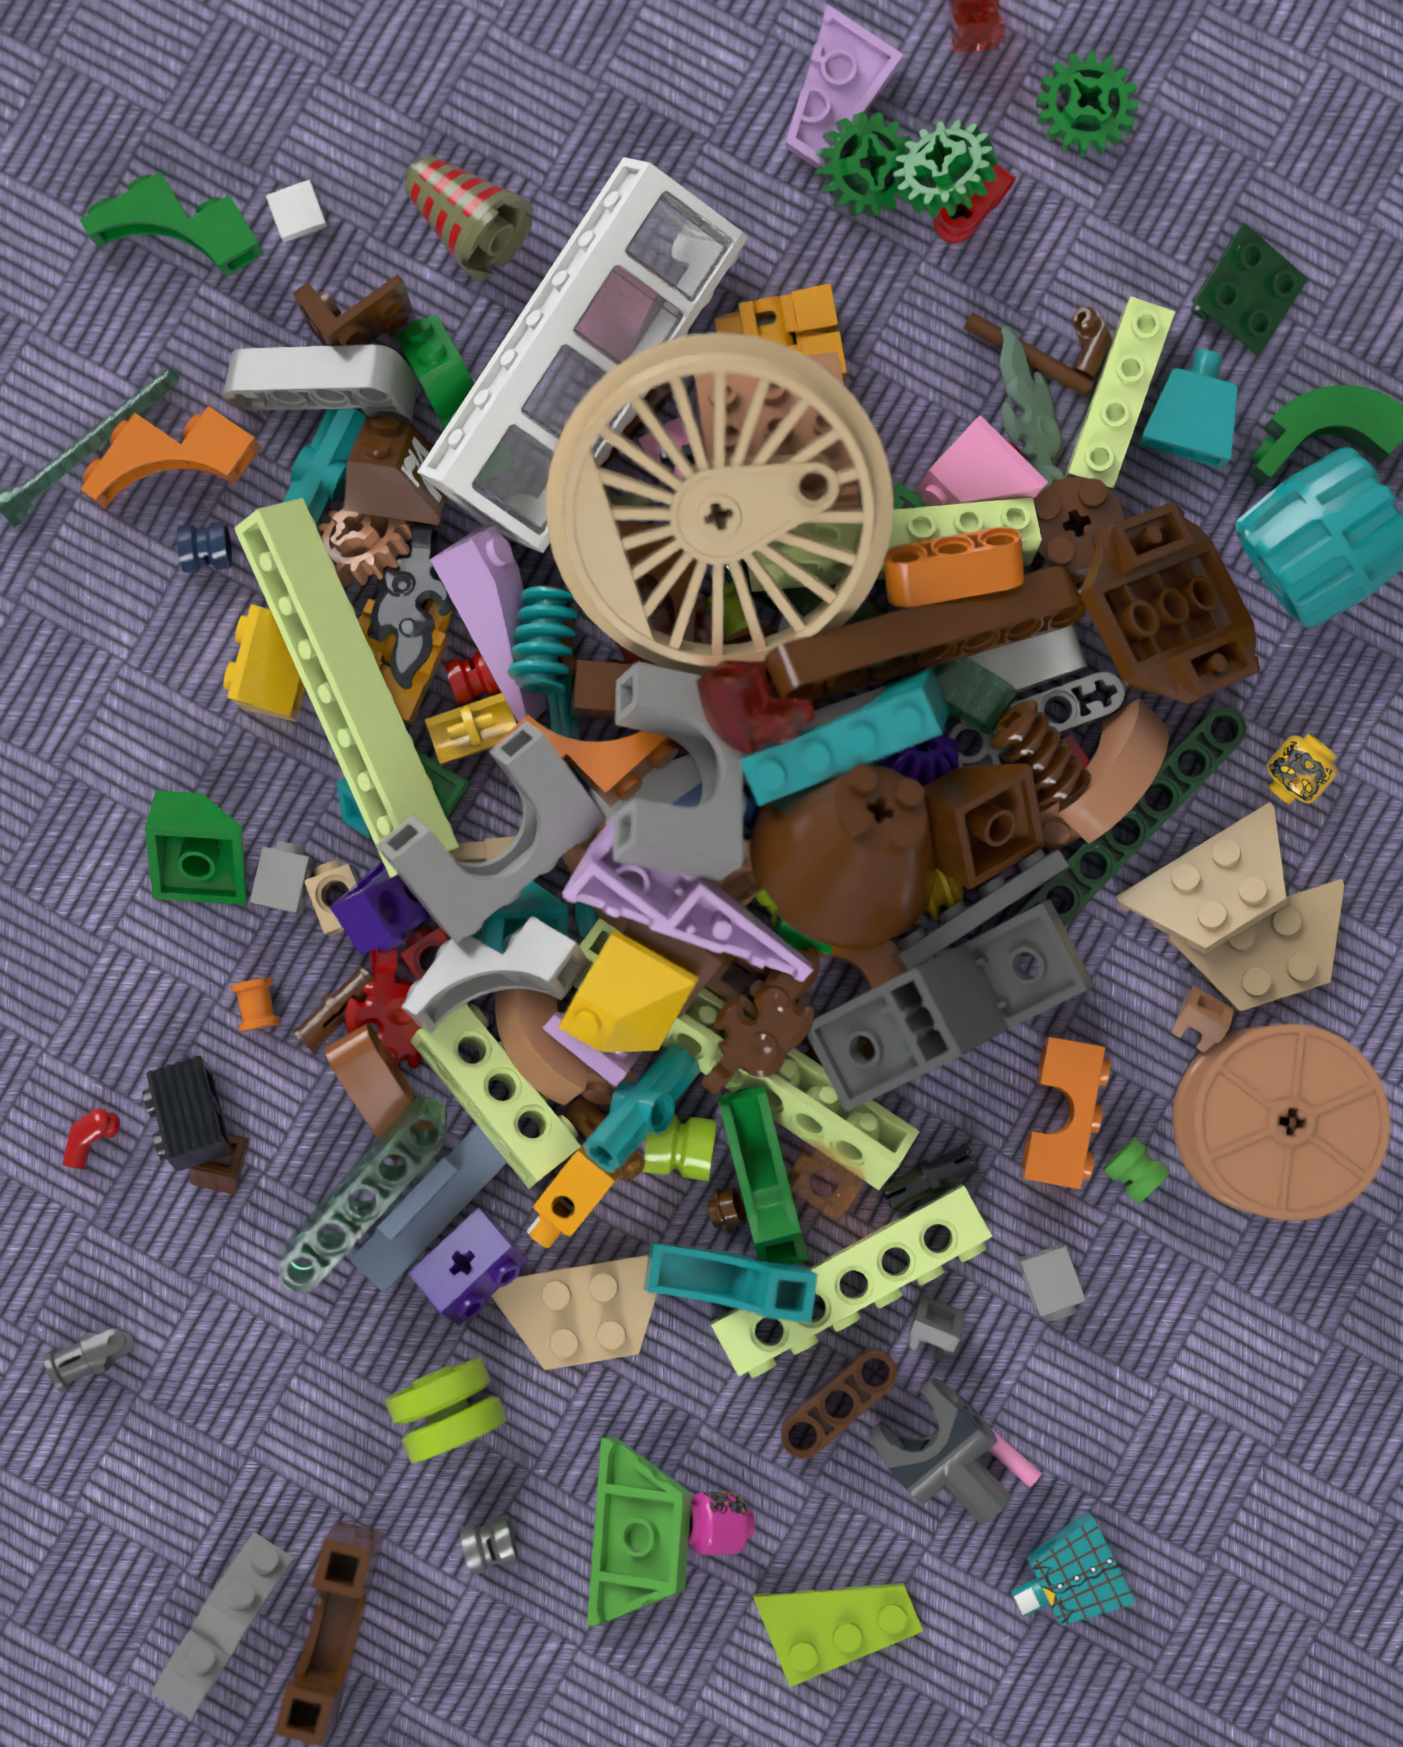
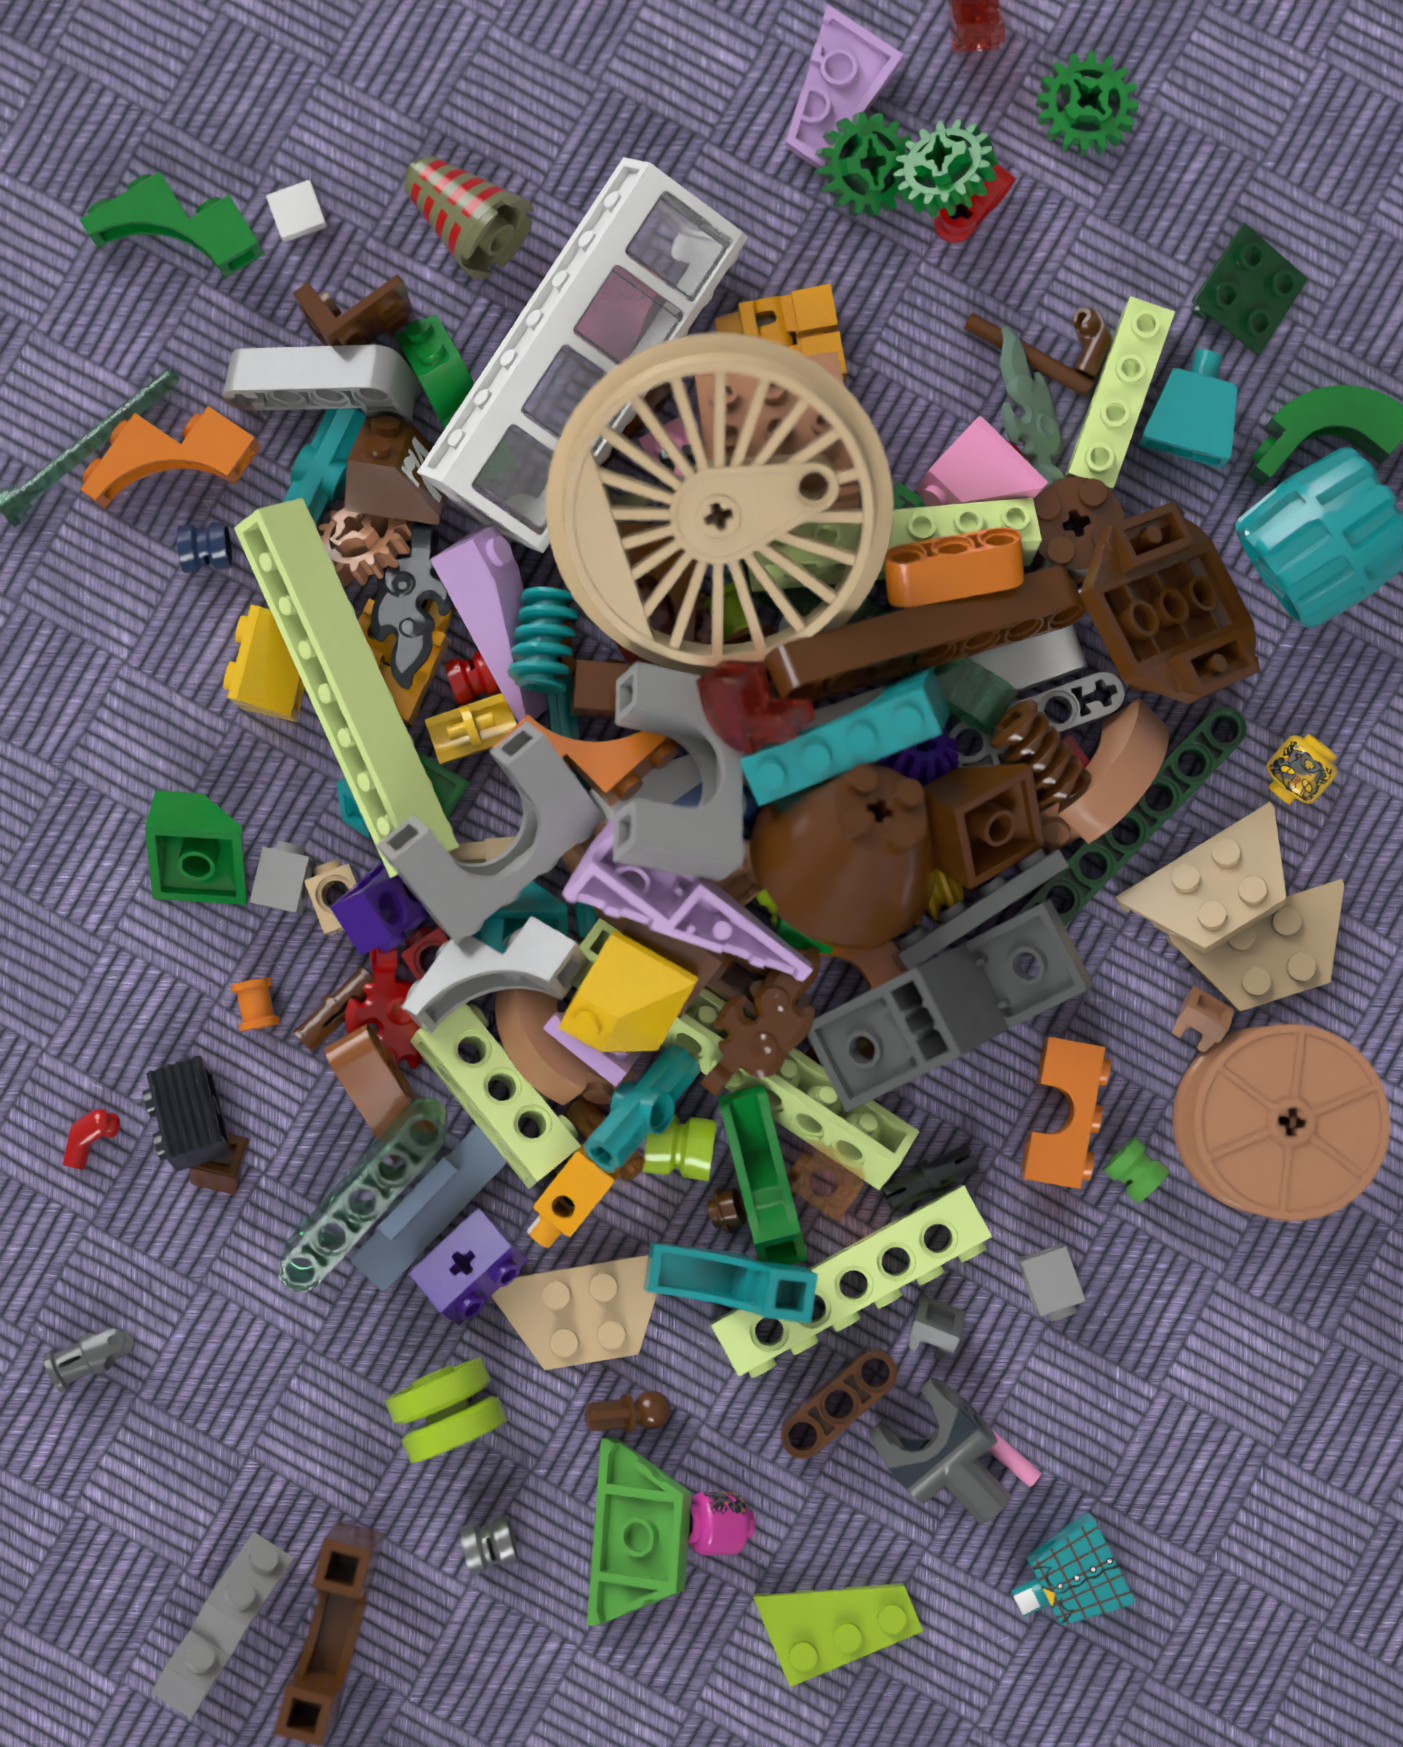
none -> reddish brown axle [584,1391,671,1432]

